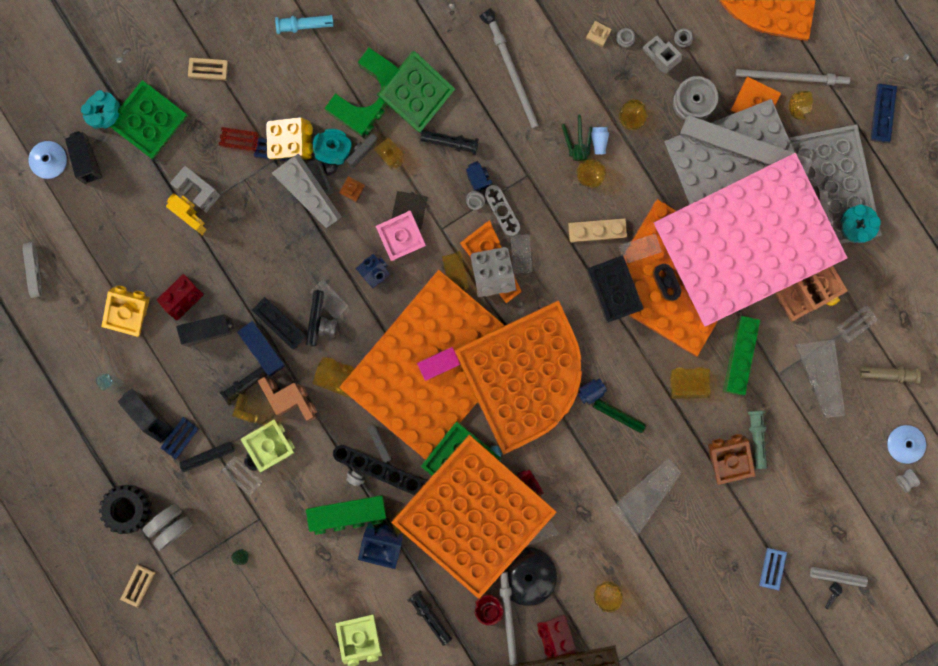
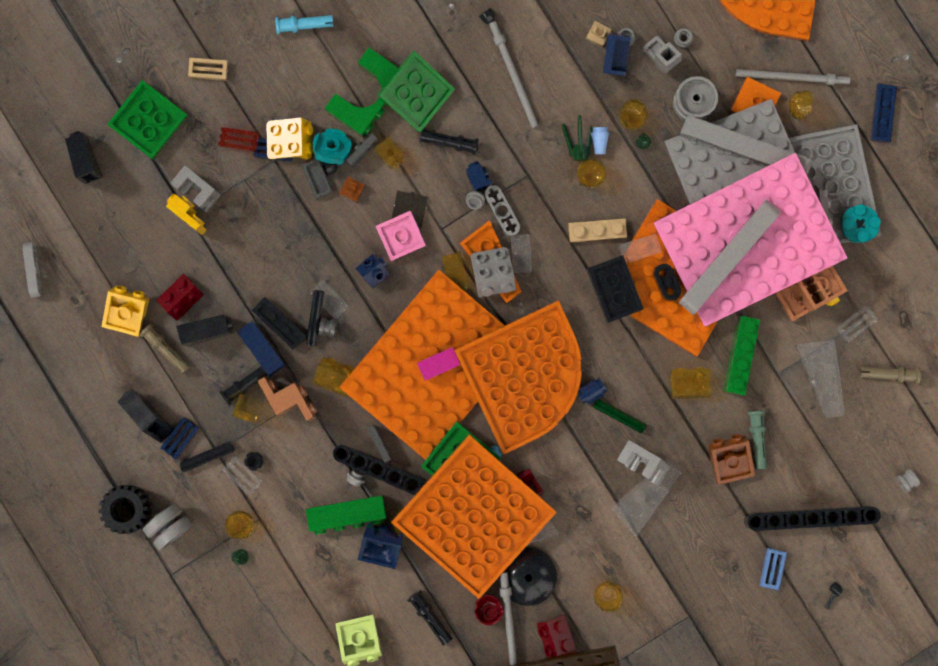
light blue dish [29,141,67,179] -> none
teal plate [81,90,120,129] -> none
clear light blue hinge [95,374,113,391] -> none
tan tile [120,564,156,608] -> none
yellowish green plate [240,420,295,473] -> none
light grey wing [272,154,342,228] -> none
light grey axle [810,567,868,587] -> none
light blue dish [887,425,926,464] -> none
none -> dark tan pin [139,323,190,374]
none -> clear yellow hair [224,510,254,540]
none -> dark blue panel [603,33,631,76]
none -> light grey panel [617,440,670,486]
none -> clear green hinge [635,132,651,149]
none -> light grey beam [679,199,782,315]
none -> black beam [744,506,881,531]

